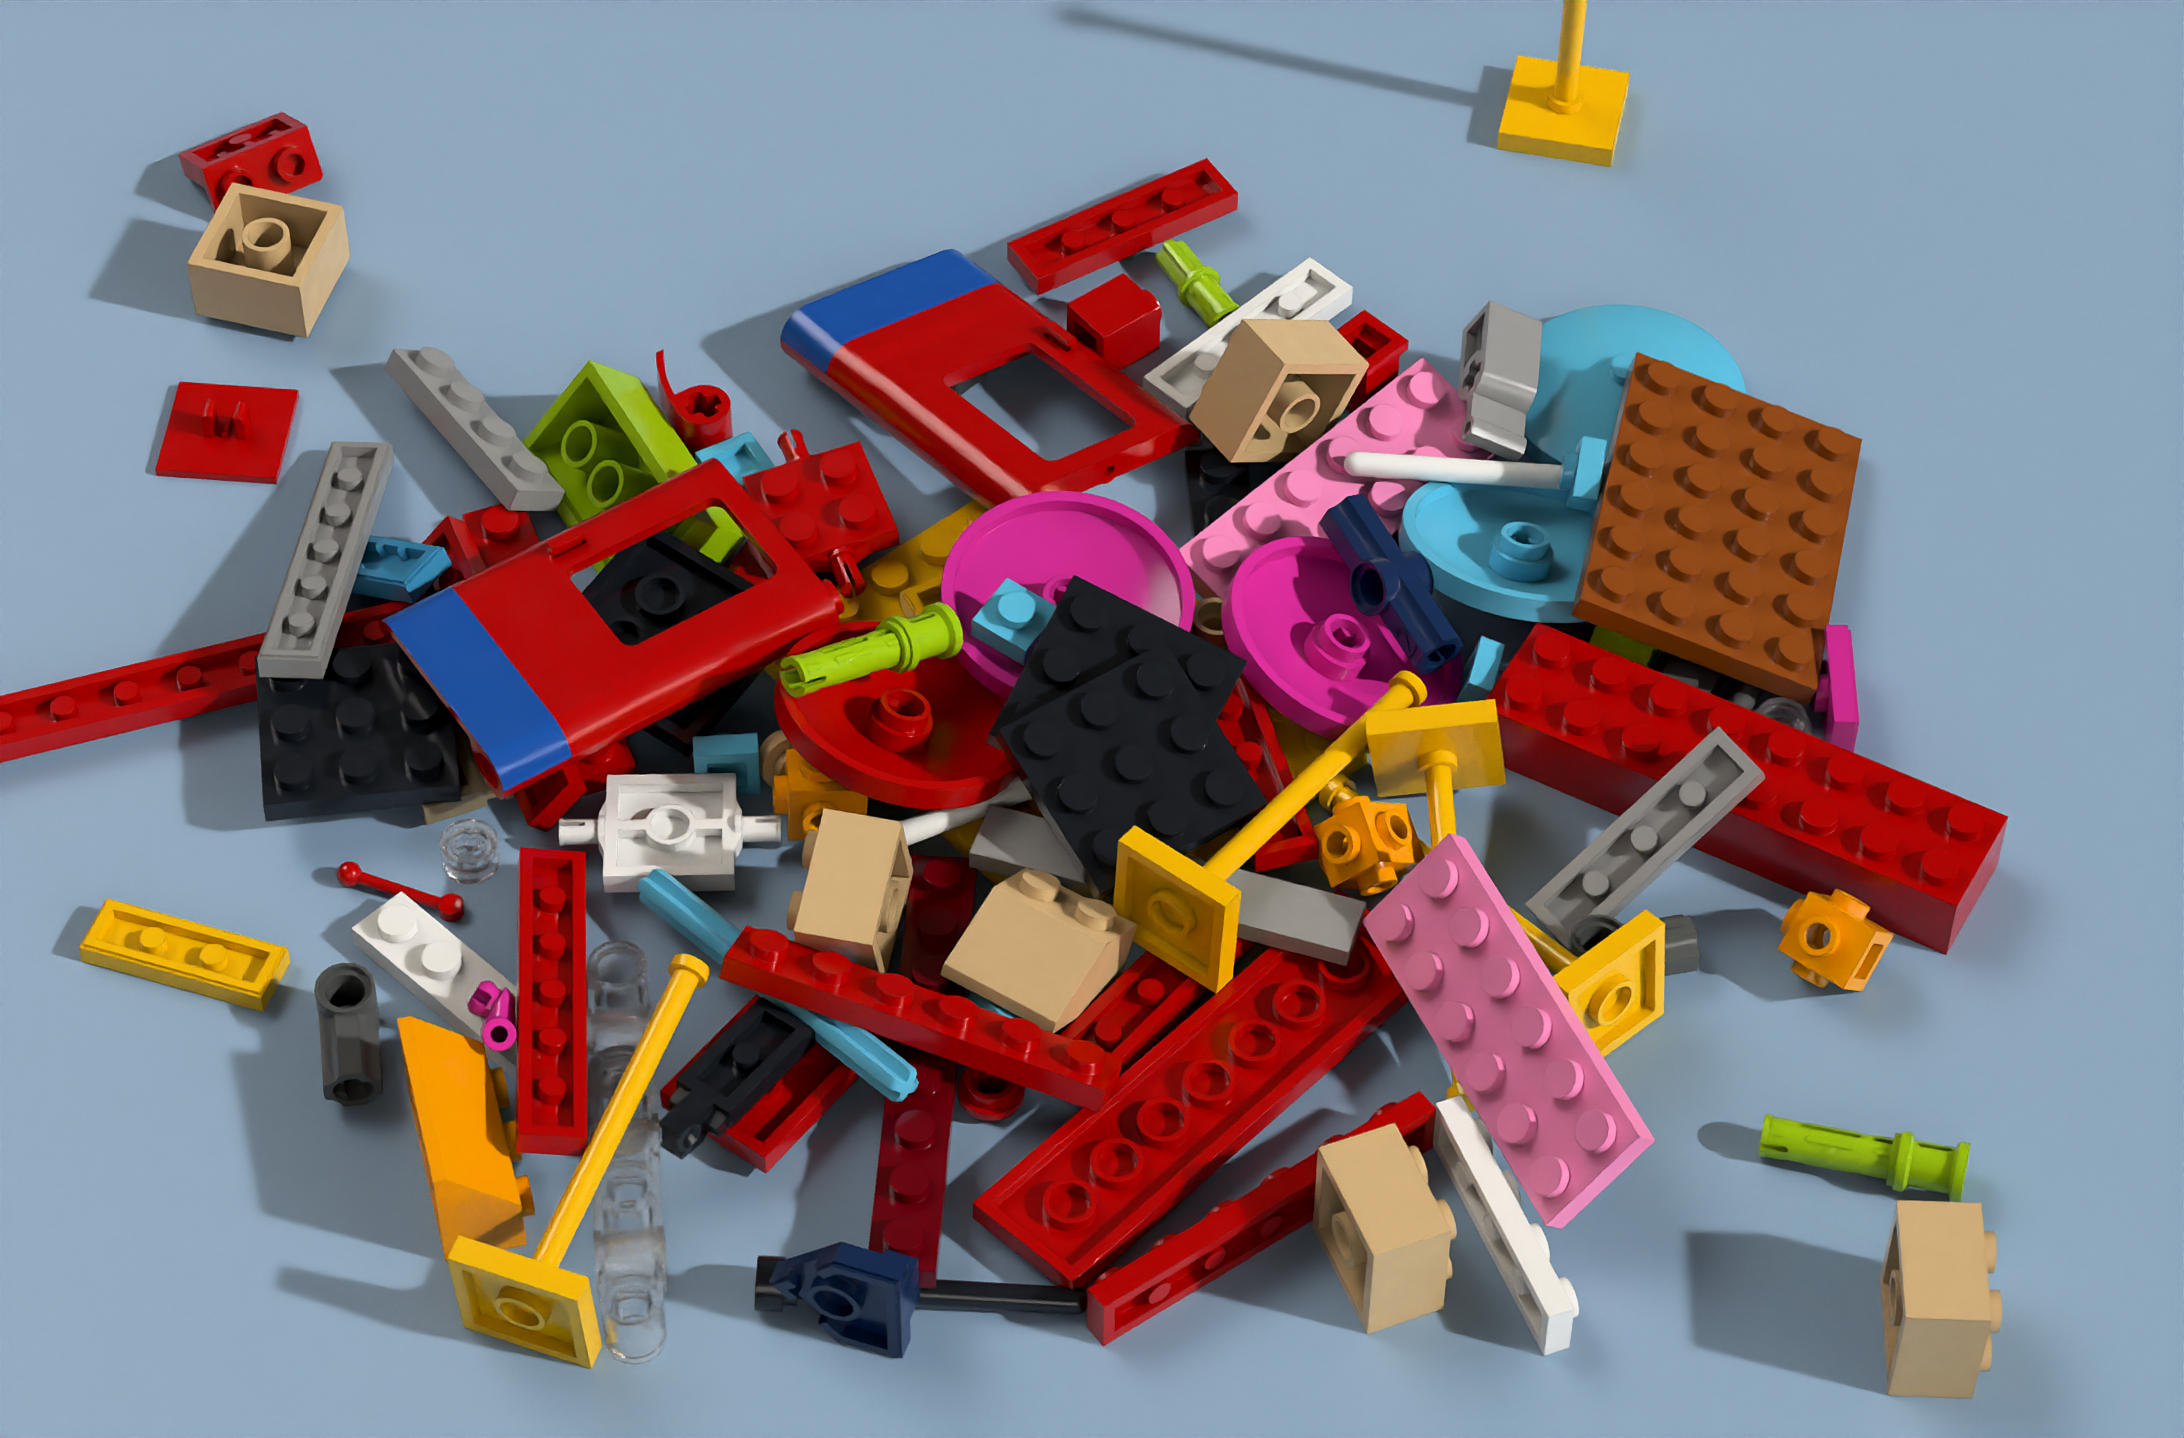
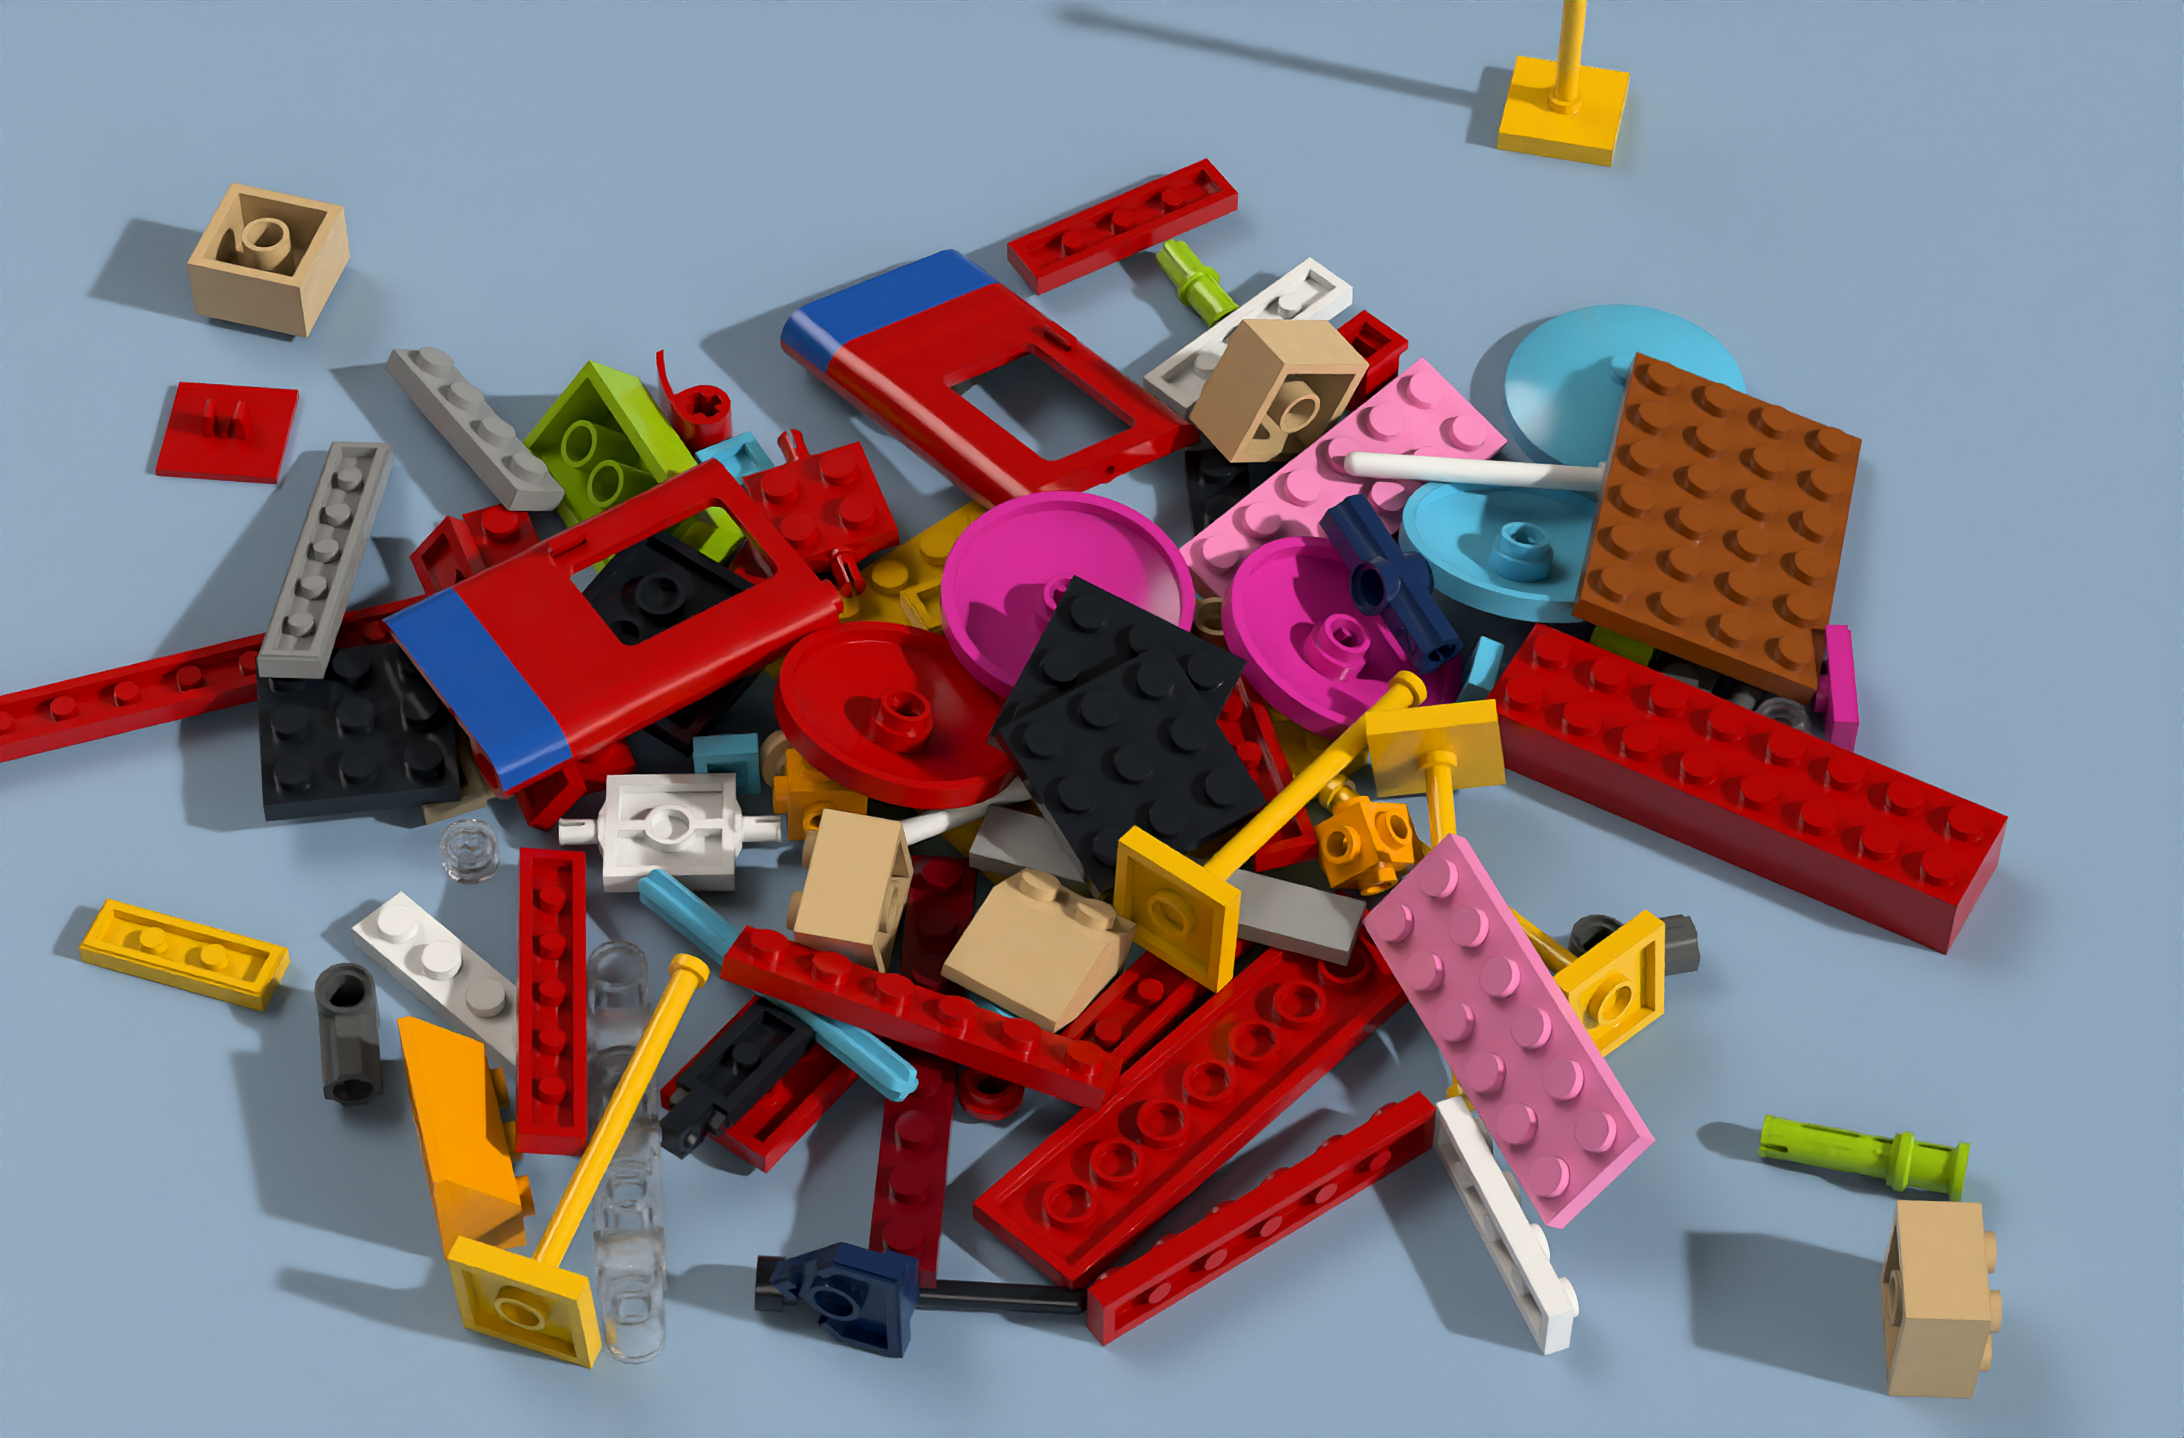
red bracket [178,112,323,214] -> none
red hinge [336,861,465,922] -> none
dark azure plate [351,535,452,604] -> none
dark pink arm [467,980,517,1051] -> none
lime pin [780,602,963,698] -> none
medium azure plate [970,578,1057,666] -> none
red brick [1067,273,1162,370] -> none
tan brick [1312,1123,1457,1334] -> none
light grey piece [1458,300,1542,462] -> none
light grey plate [1525,726,1766,950] -> none
medium azure plate [1559,436,1607,512] -> none
light orange brick [1777,888,1894,992] -> none

